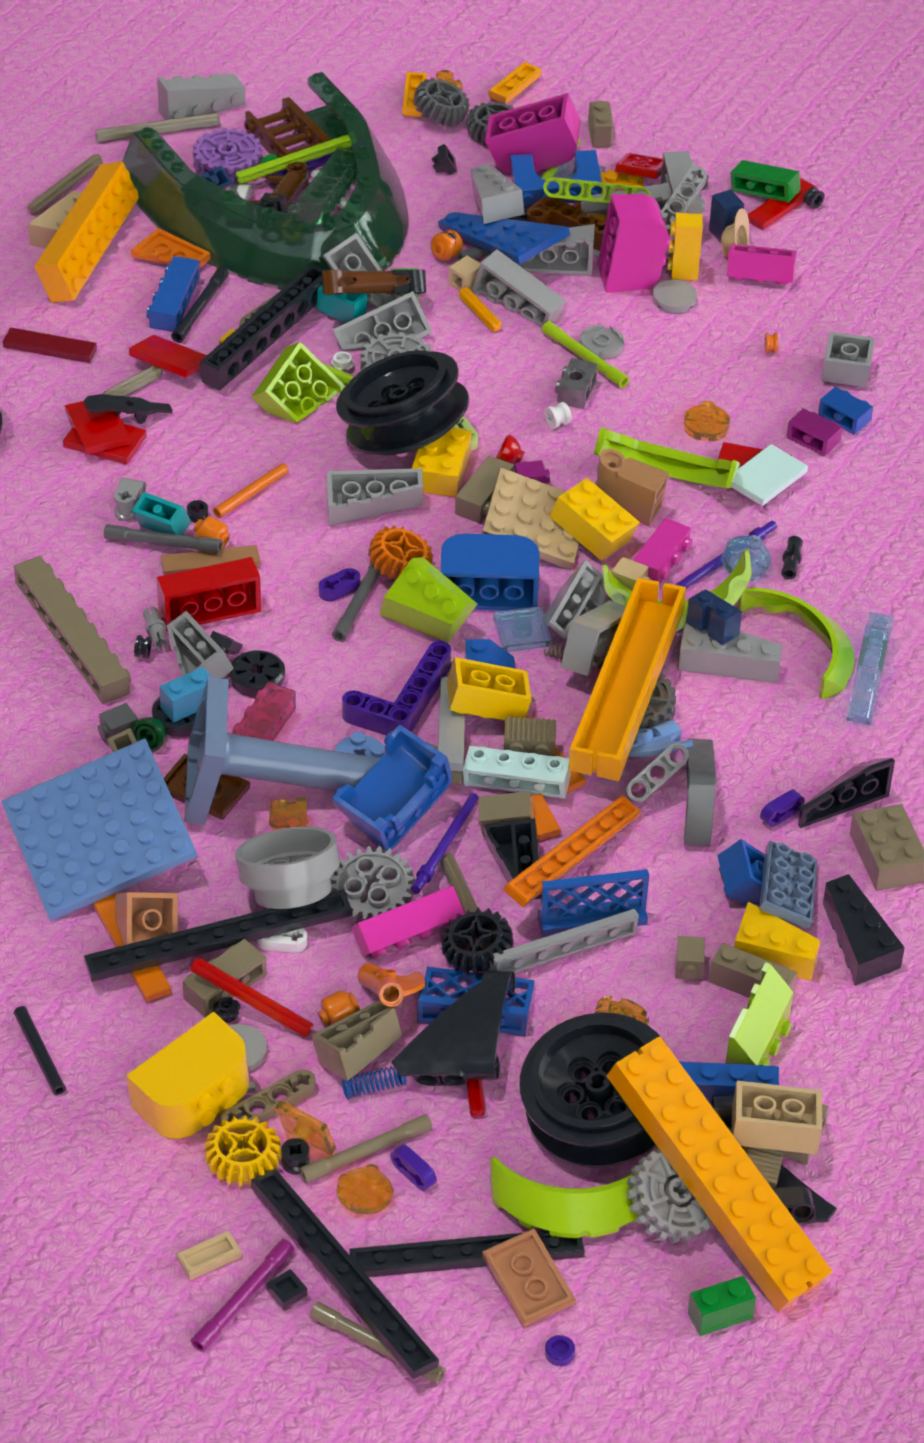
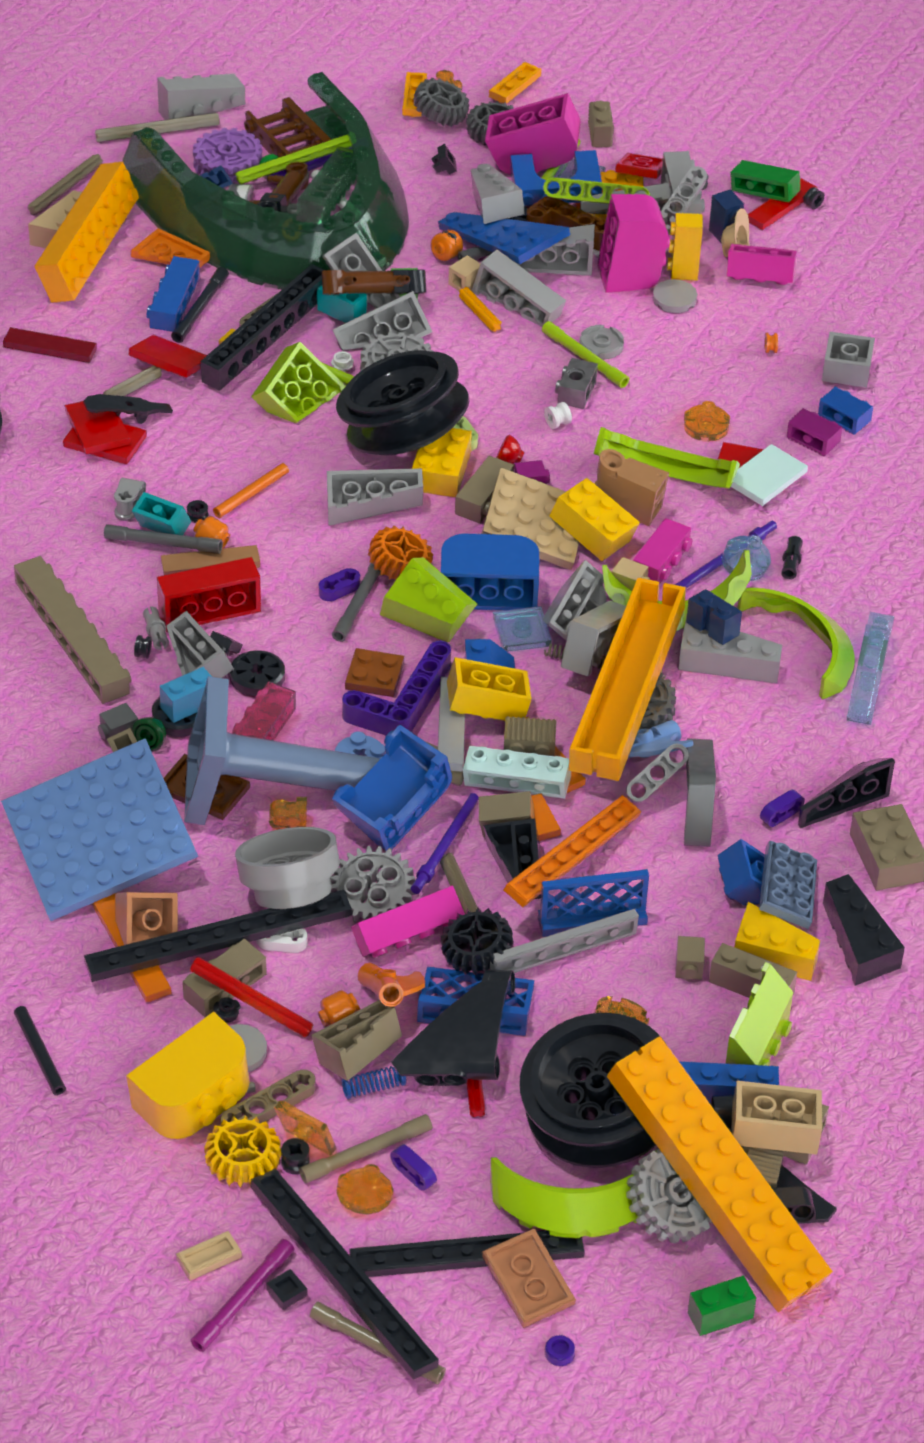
none -> dark orange plate [345,648,404,697]

